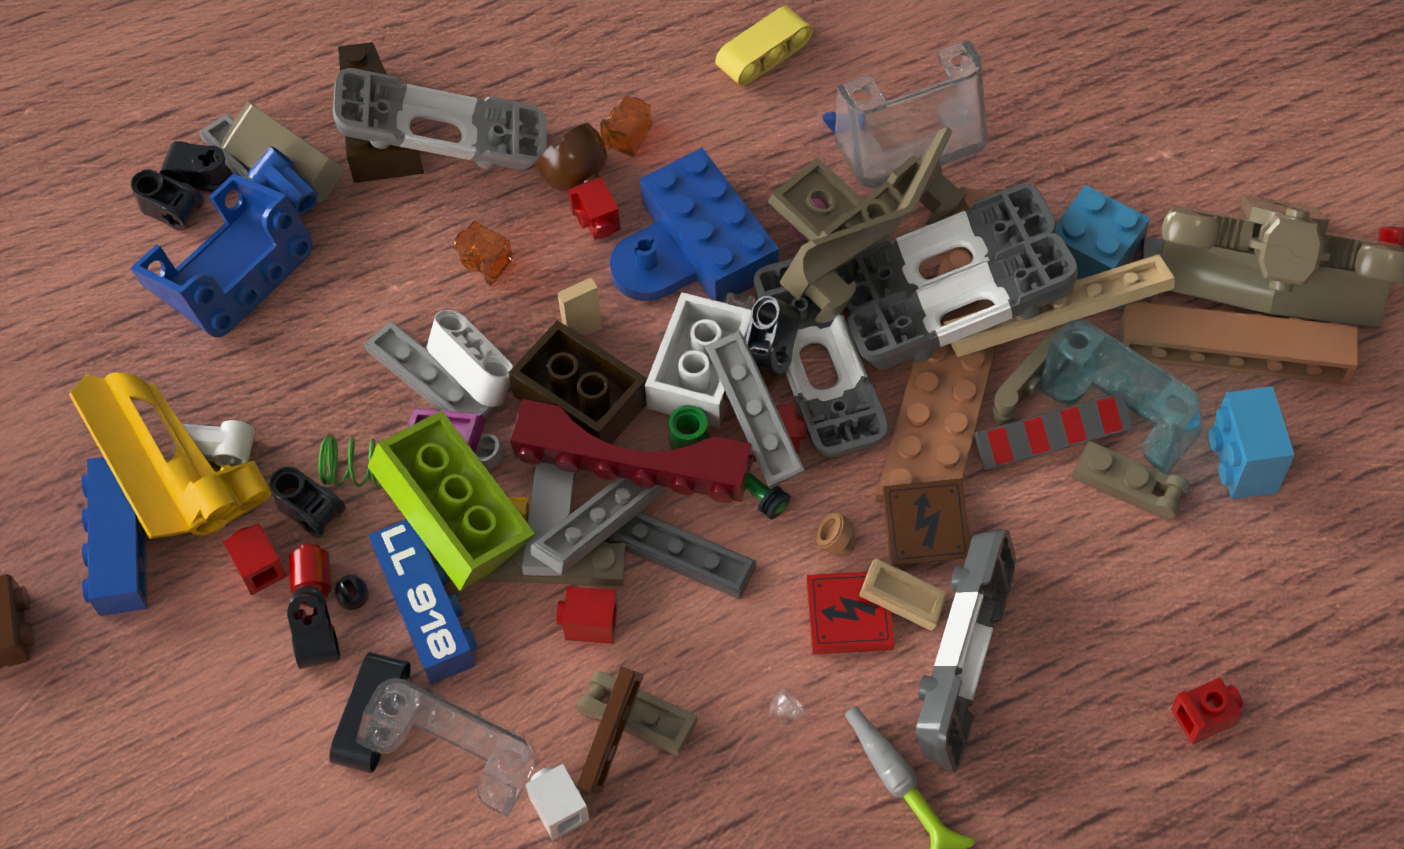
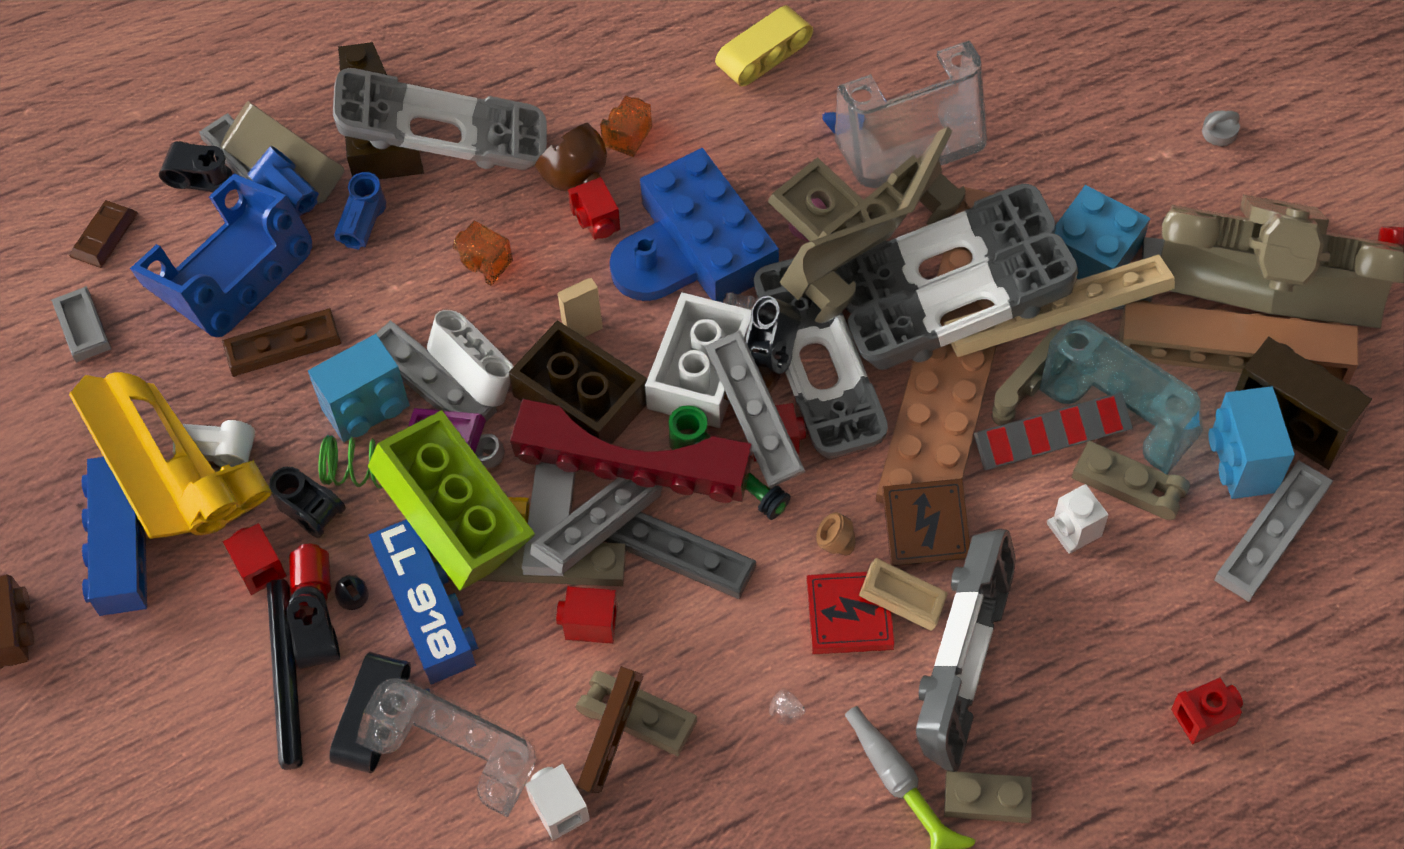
black piece [131,169,205,231] -> none
none -> light grey tile [51,286,111,363]
none -> reddish brown tile [69,200,138,268]
none -> reddish brown tile [222,308,342,377]
none -> black axle [266,579,303,770]
none -> dark azure brick [308,334,410,443]
none -> blue piece [334,172,387,250]
none -> dark tan plate [944,771,1032,824]
none -> white brick [1047,484,1109,554]
none -> light grey tile [1202,110,1240,146]
none -> light grey plate [1214,460,1333,602]
none -> dark brown brick [1235,336,1372,470]

